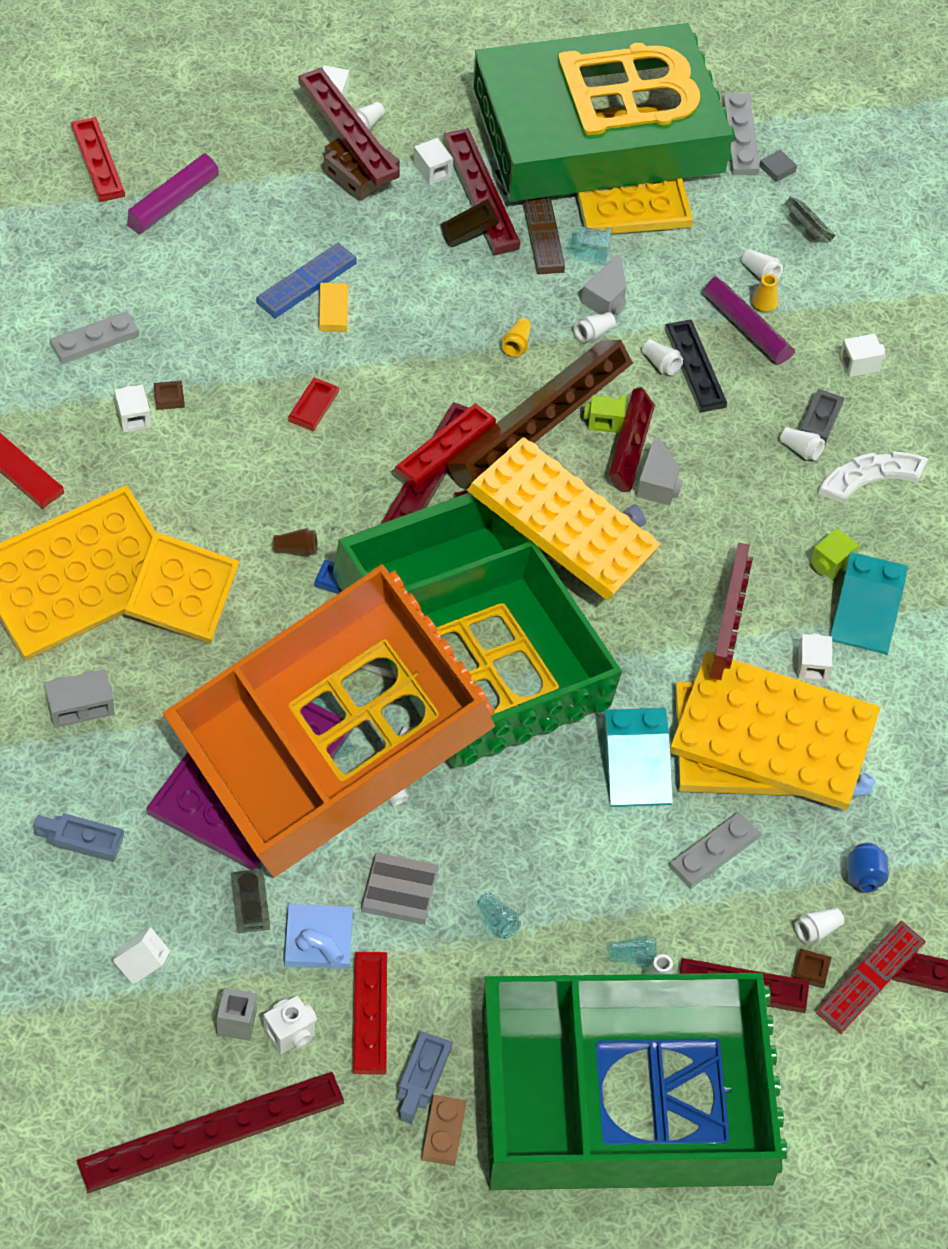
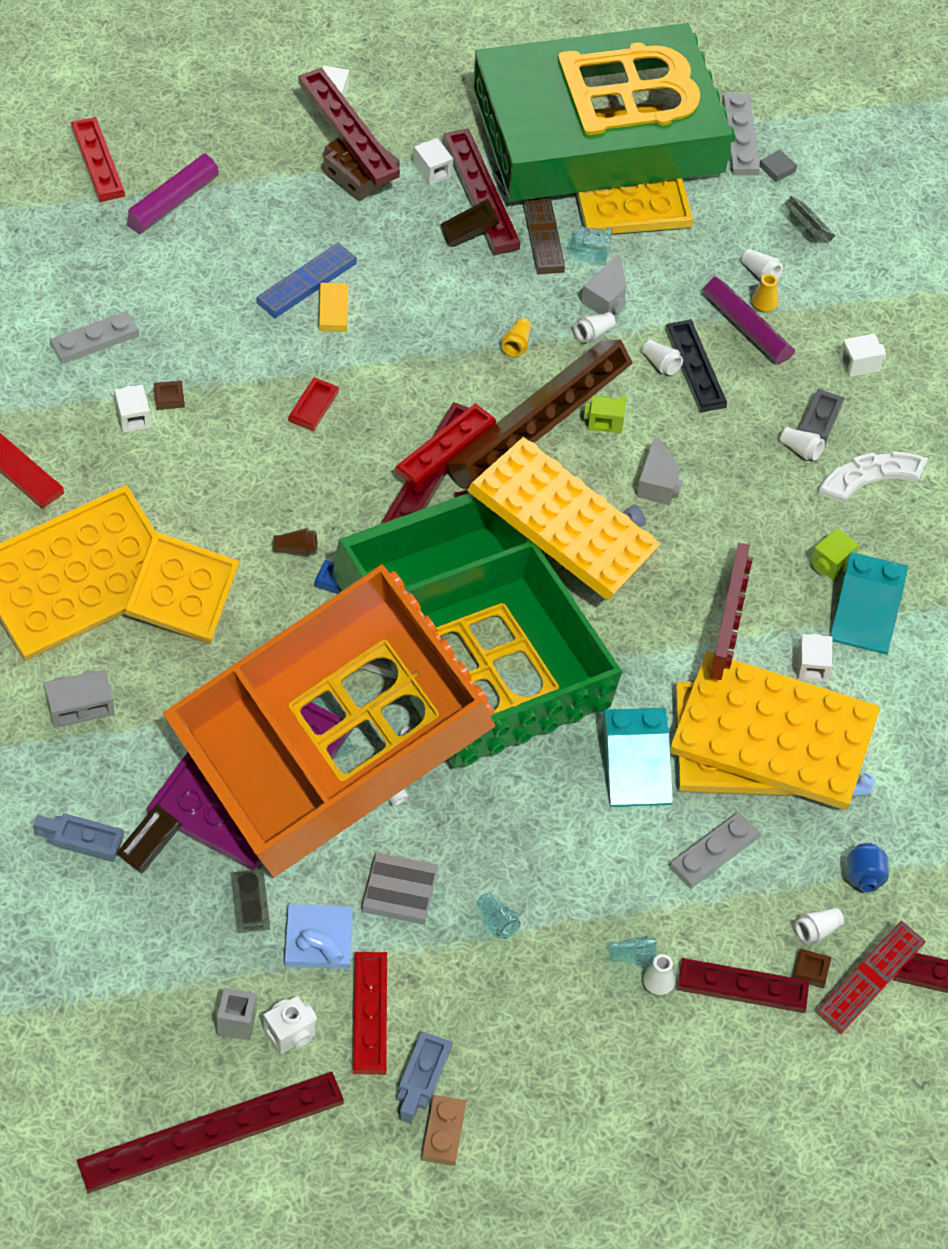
white panel [113,927,170,984] -> none
white cone [354,102,385,130] -> none
green panel [482,973,787,1190] -> none
dark red tile [609,387,655,492] -> none
none -> dark brown tile [116,804,183,874]

